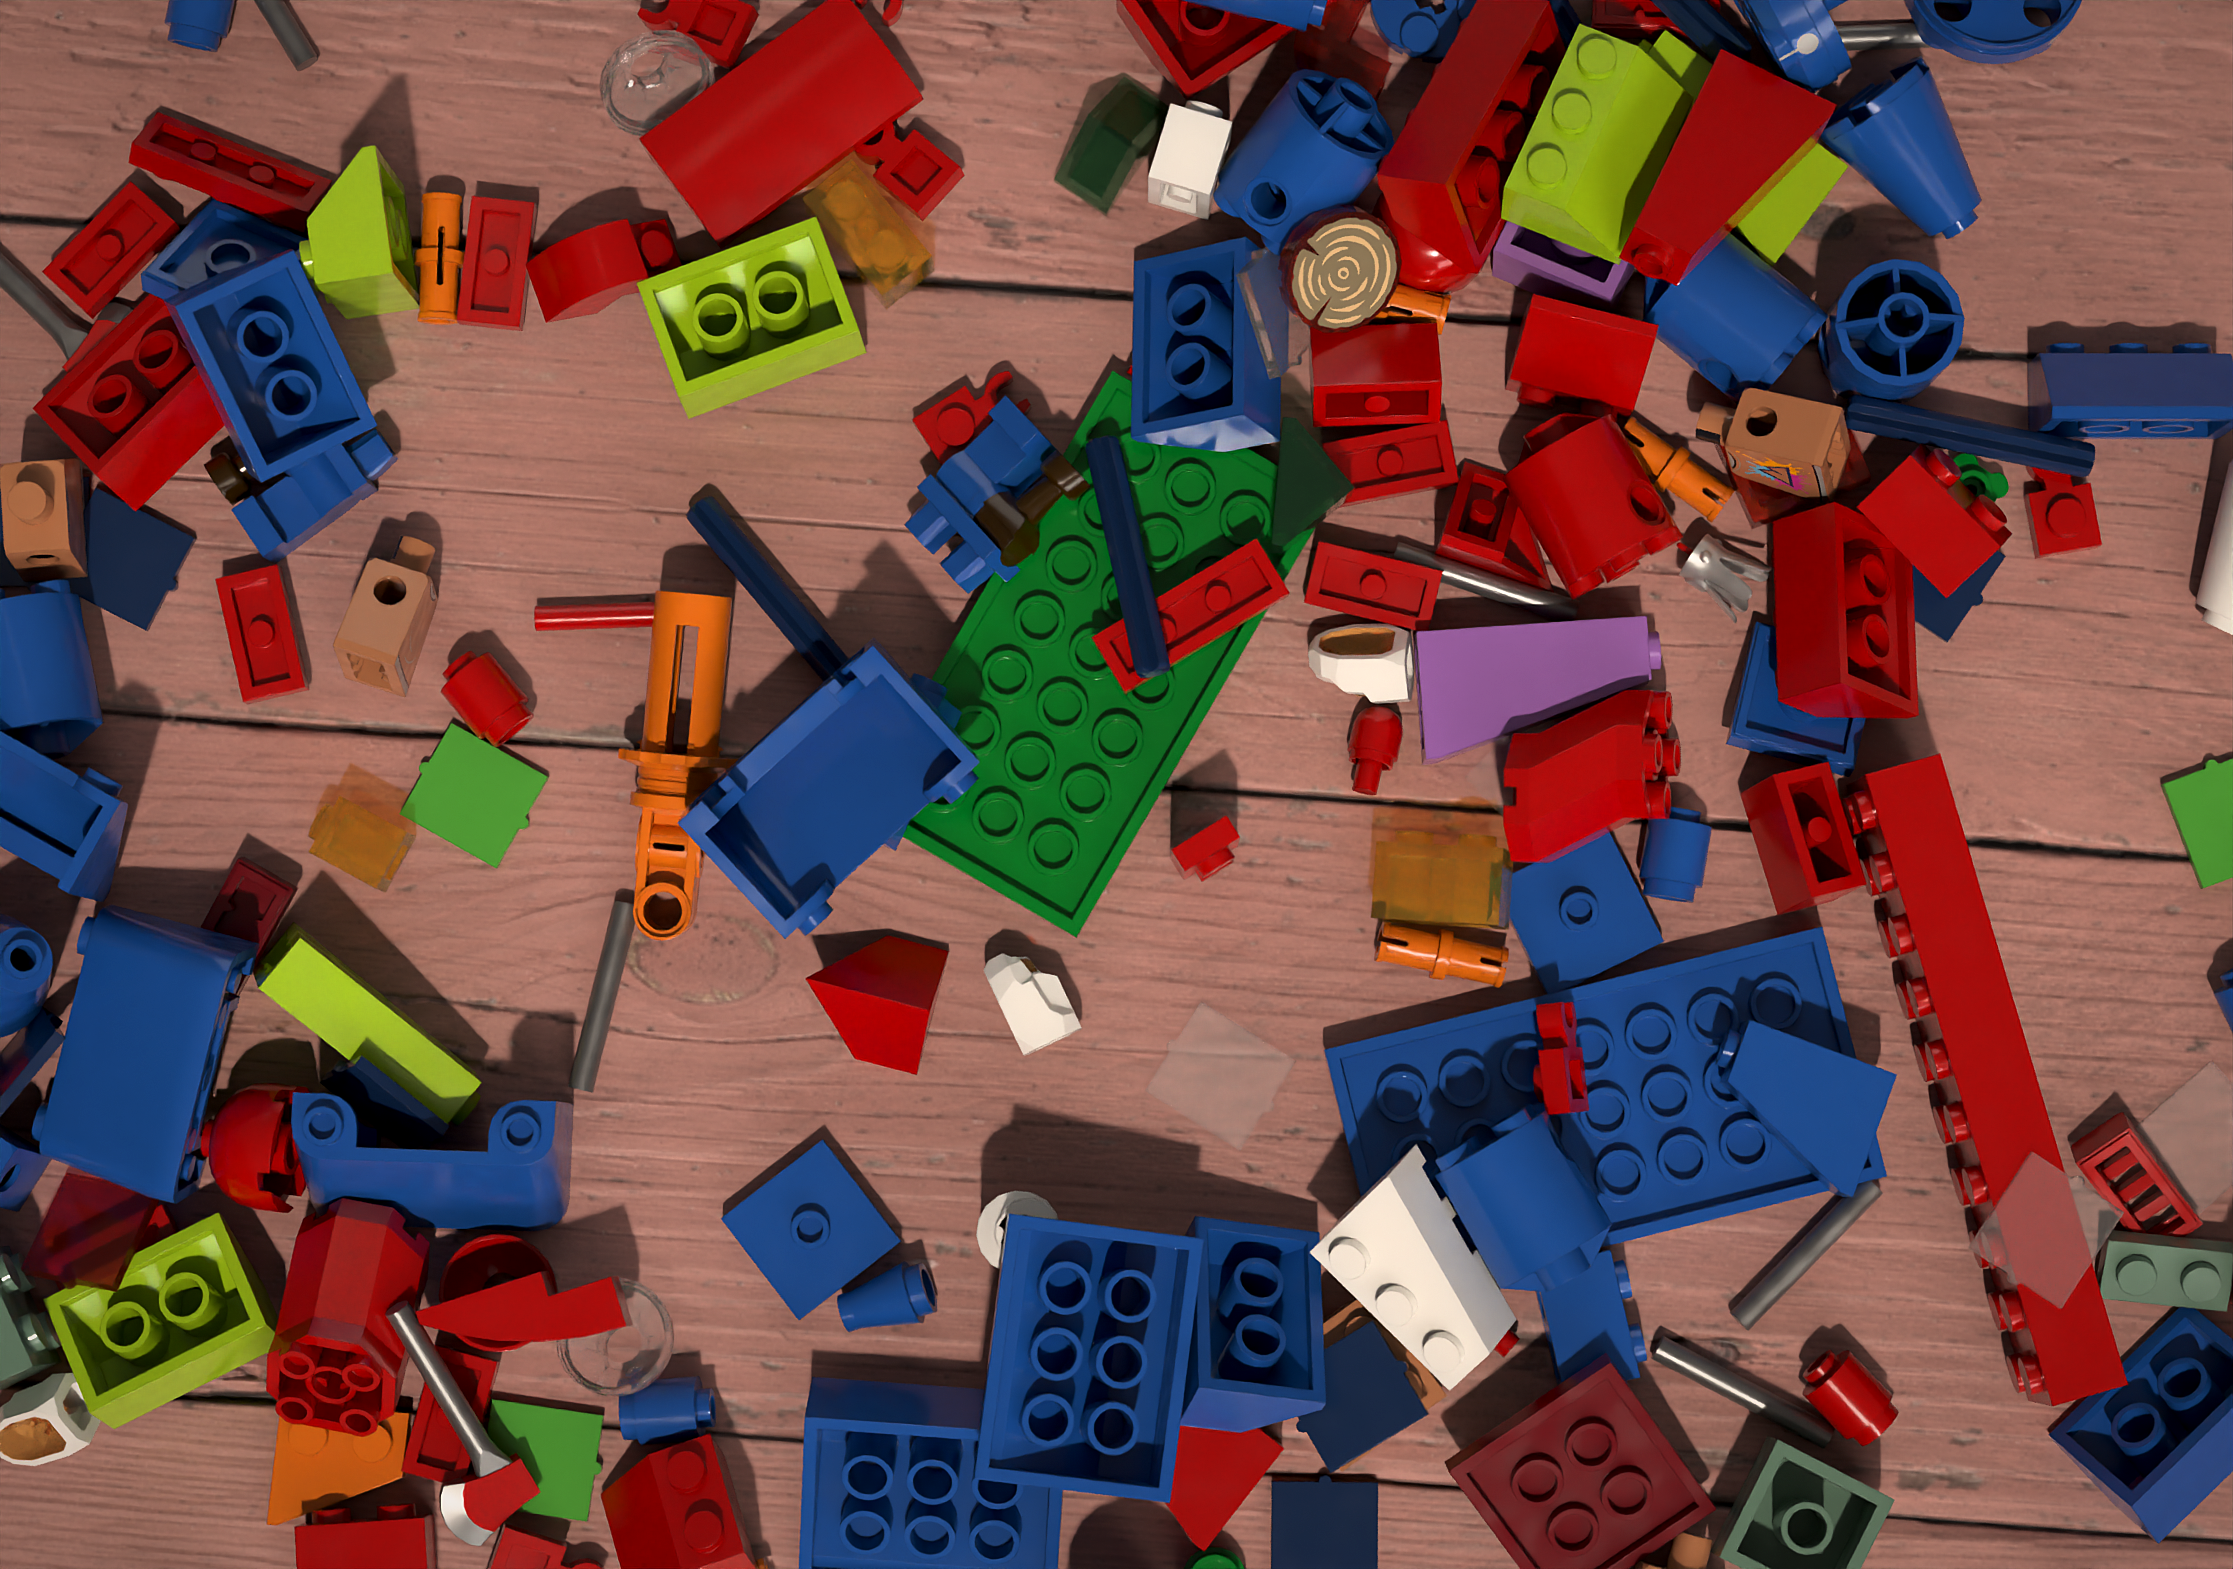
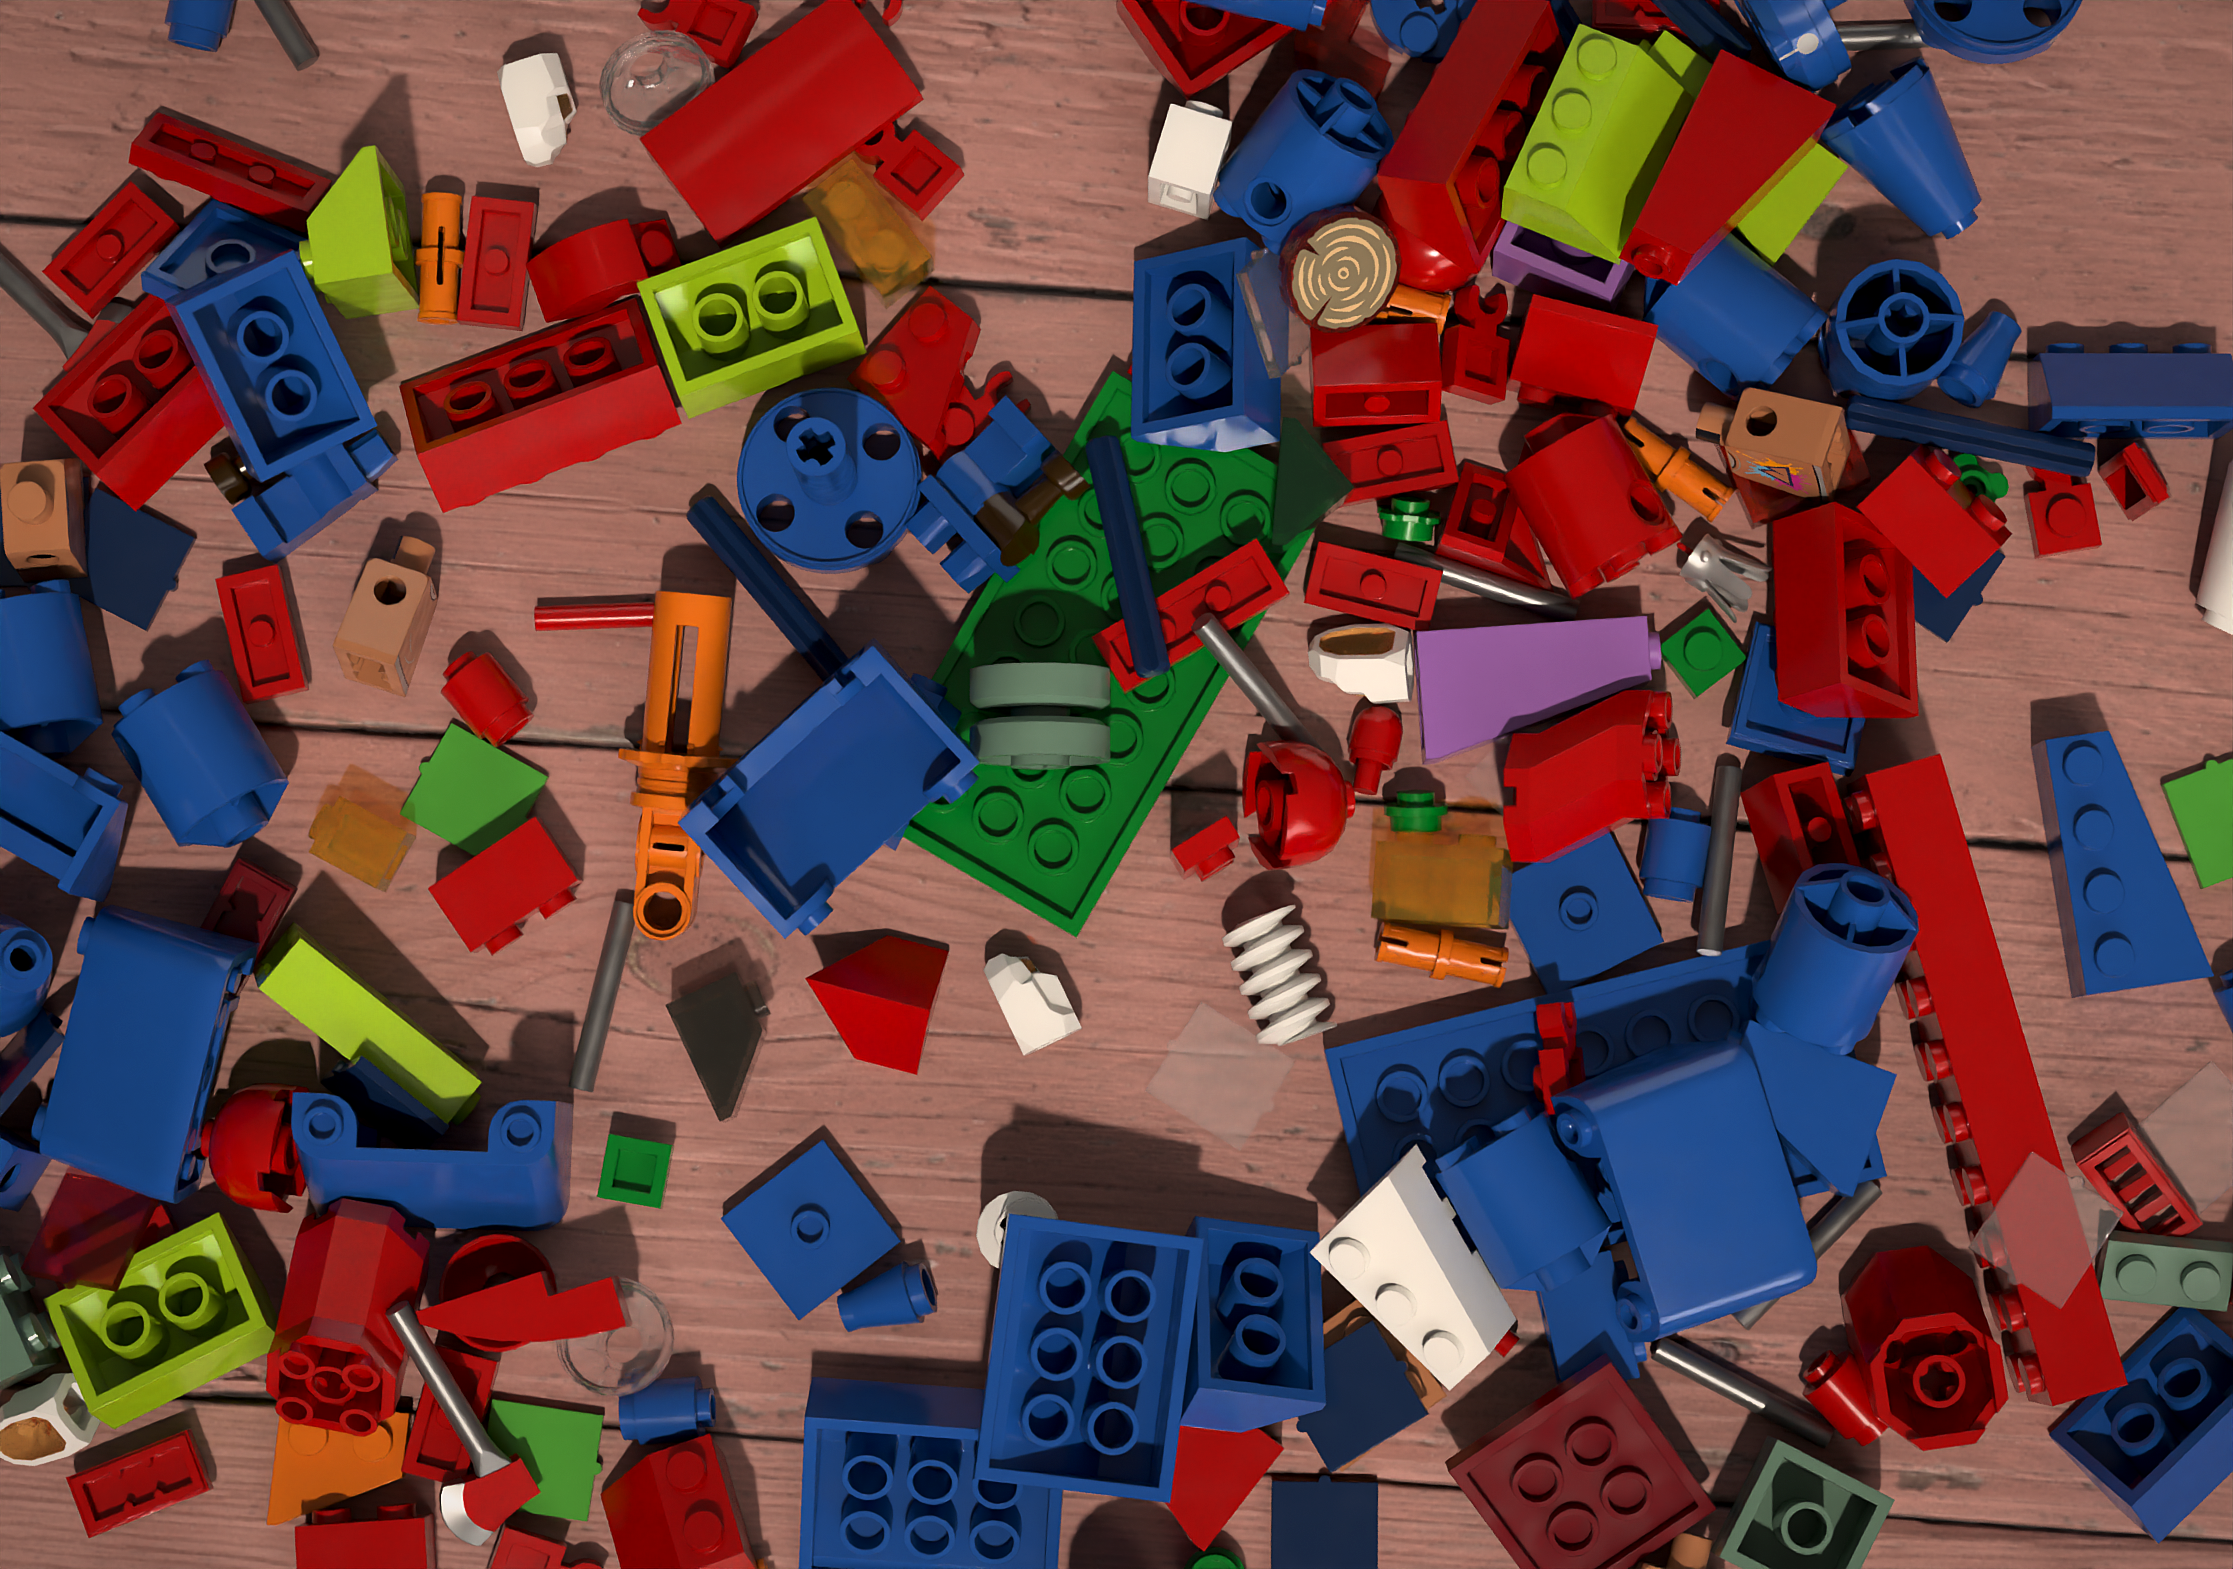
clear green slope [1054,77,1170,216] -> none
none -> red plate [66,1429,214,1538]
none -> blue cylinder [111,659,289,848]
none -> red slope [399,298,682,513]
none -> red brick [428,816,583,956]
none -> white rock [497,53,577,167]
none -> green plate [597,1134,674,1209]
none -> clear smoke slope [666,972,771,1123]
none -> blue piece [737,387,923,574]
none -> red wing [846,286,981,455]
none -> sand green wheel [970,663,1110,770]
none -> flat silver bar [1191,613,1323,751]
none -> white piece [1222,905,1337,1047]
none -> red cylinder [1242,740,1355,870]
none -> green plate [1377,496,1442,541]
none -> green plate [1384,790,1448,833]
none -> red plate [1441,285,1511,405]
none -> blue windscreen [1550,1040,1817,1342]
none -> green plate [1661,608,1747,699]
none -> flat silver bar [1696,766,1742,956]
none -> blue cylinder [1752,863,1919,1055]
none -> red brick [1841,1245,2009,1451]
none -> blue cone [1937,311,2022,408]
none -> blue wedge [2031,731,2214,998]
none -> red slope [2098,442,2172,521]

